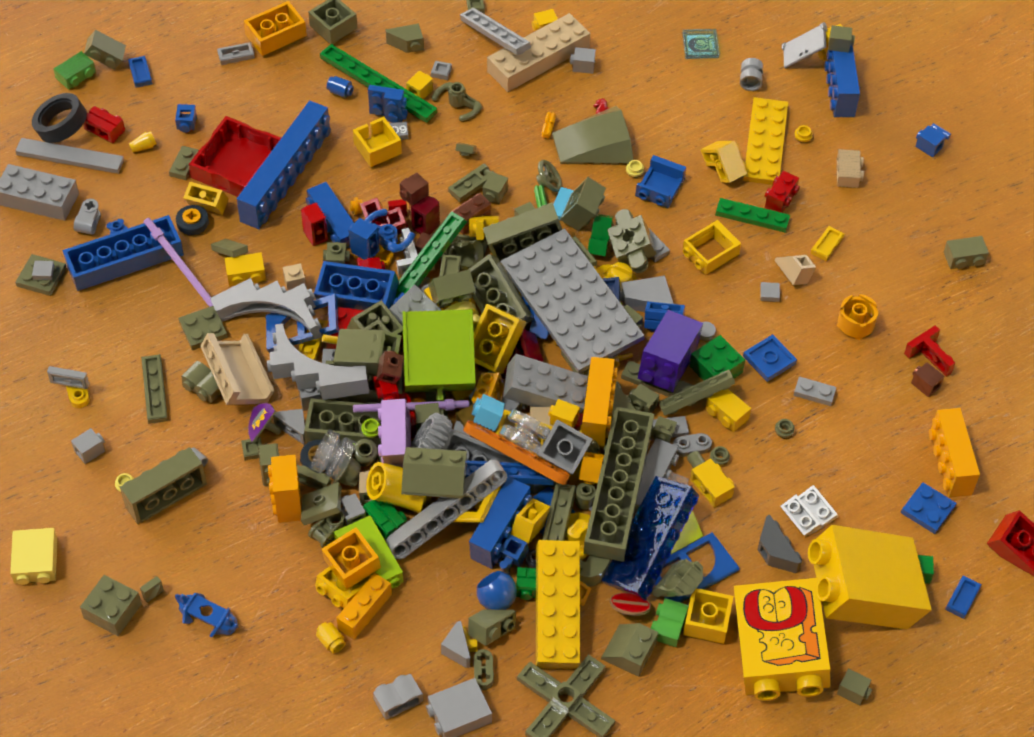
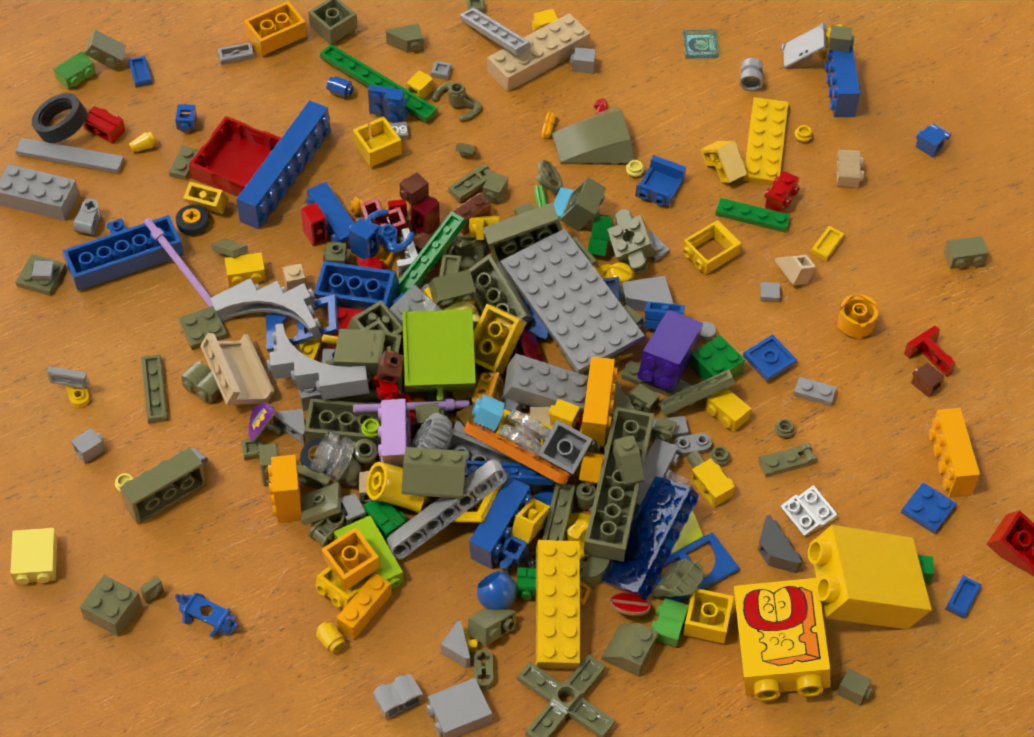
none -> olive slope [613,435,645,486]
none -> olive plate [758,443,817,478]

